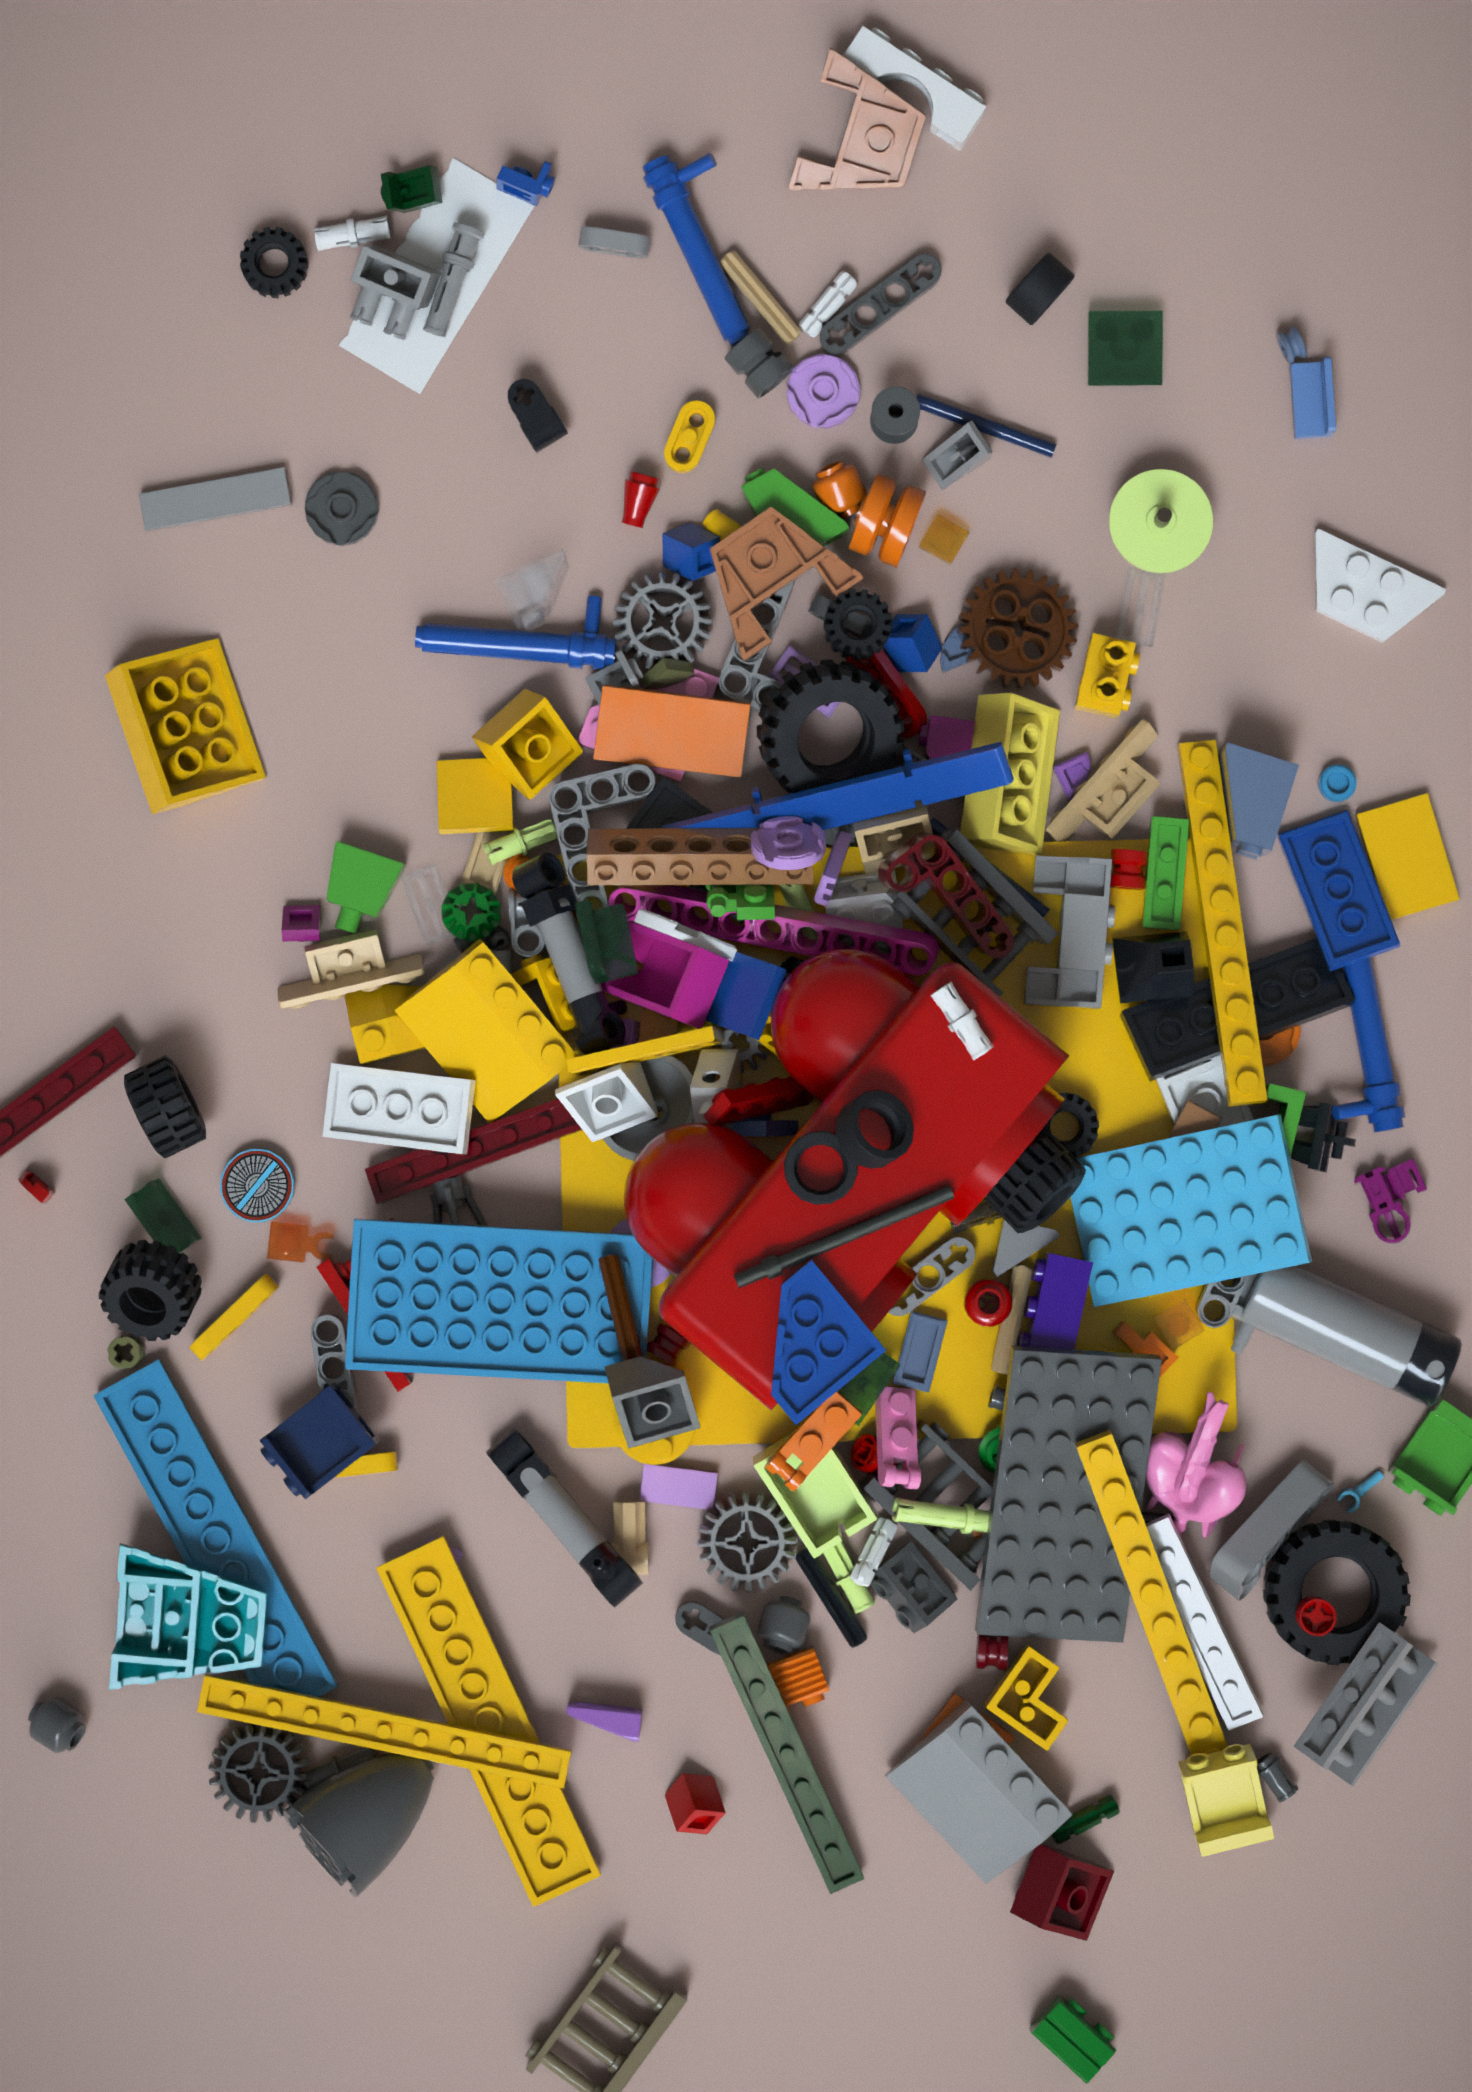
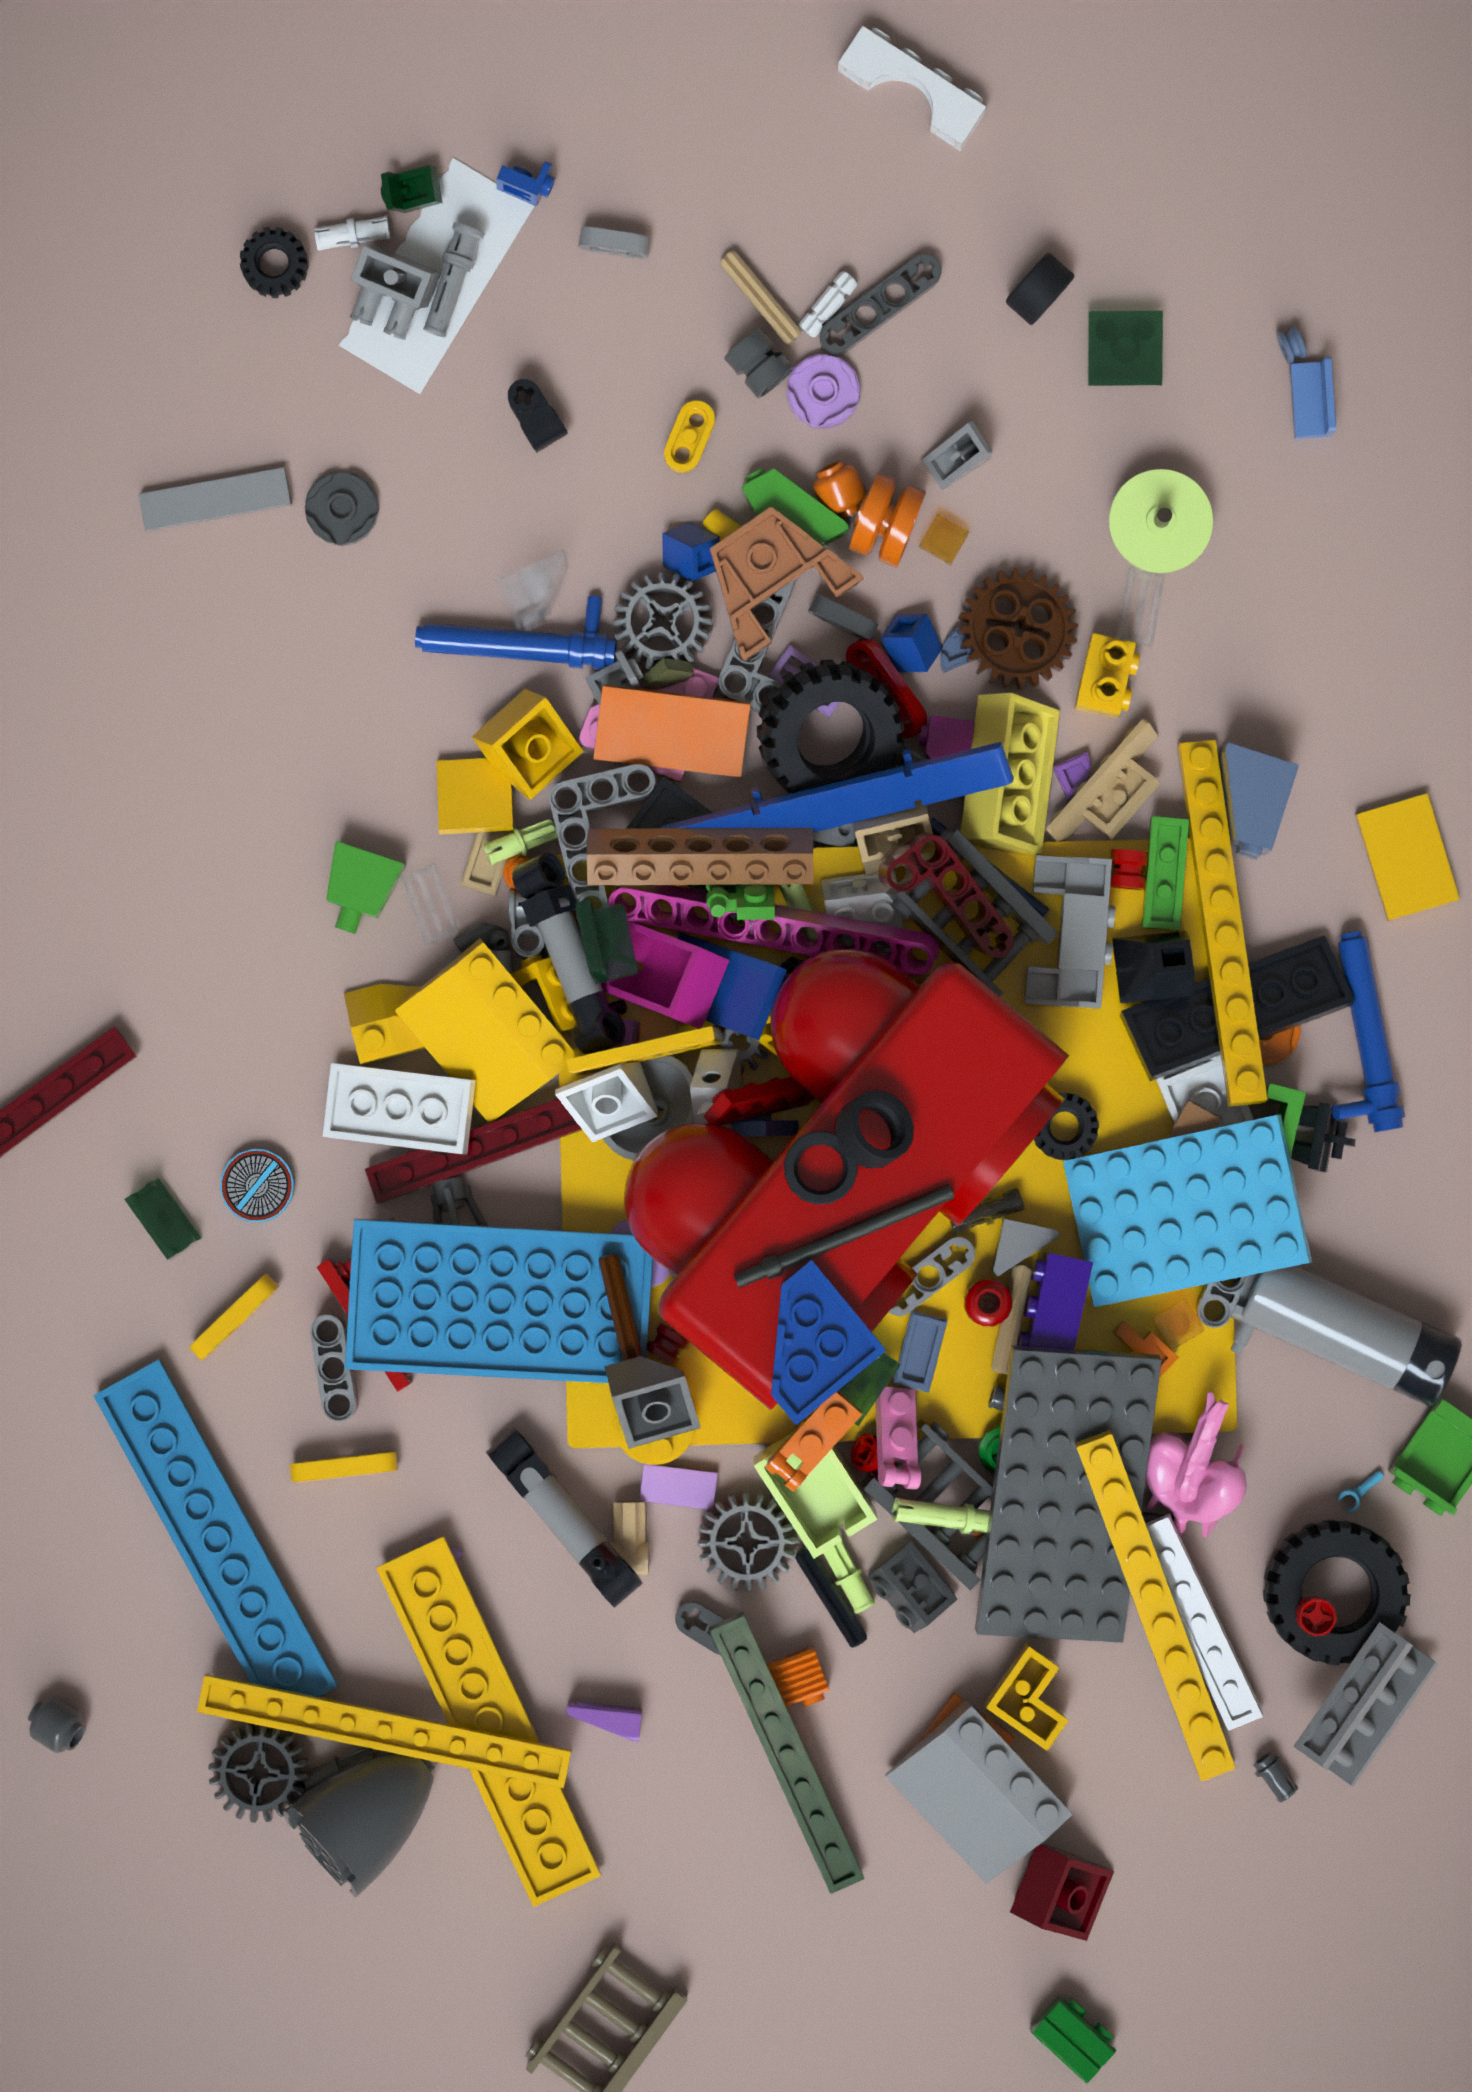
red tile [18,1170,55,1203] -> none
black tyre [99,1240,202,1341] -> none
yellow slope [104,638,266,815] -> none
olive bush [107,1335,145,1369] -> none
teal wedge [109,1543,267,1690] -> none
black tyre [124,1055,206,1159] -> none
dark blue panel [260,1382,380,1500] -> none
clear orange plate [267,1222,334,1263] -> none
tan bracket [277,929,425,1009] -> none
magenta plate [281,905,321,942] -> none
green gear [441,882,501,941] -> none
red cone [622,471,661,528] -> none
white tile [634,909,737,961] -> none
blue cylinder [642,153,751,346] -> none
red panel [665,1773,726,1835] -> none
lavender tile [751,816,826,870] -> none
dark grey head [757,1596,811,1654] -> none
wing [788,48,926,191] -> none
lavender tile [814,831,853,907] -> none
black tyre [824,589,892,661] -> none
white axle [850,1517,897,1587] -> none
dark grey piece [870,386,920,444] -> none
dark blue bar [916,393,1057,458] -> none
white pin [930,982,994,1060] -> none
dark red wheel [976,1635,1009,1670] -> none
black tyre [986,1135,1086,1234] -> none
dark green axle [1052,1795,1120,1844] -> none
light yellow panel [1178,1744,1274,1857] -> none
light grey beam [1210,1460,1334,1601] -> none
blue tile [1277,810,1400,972] -> none
white wing [1314,529,1447,643] -> none
dark azure tile [1318,765,1356,803] -> none
magenta piece [1354,1159,1427,1244] -> none

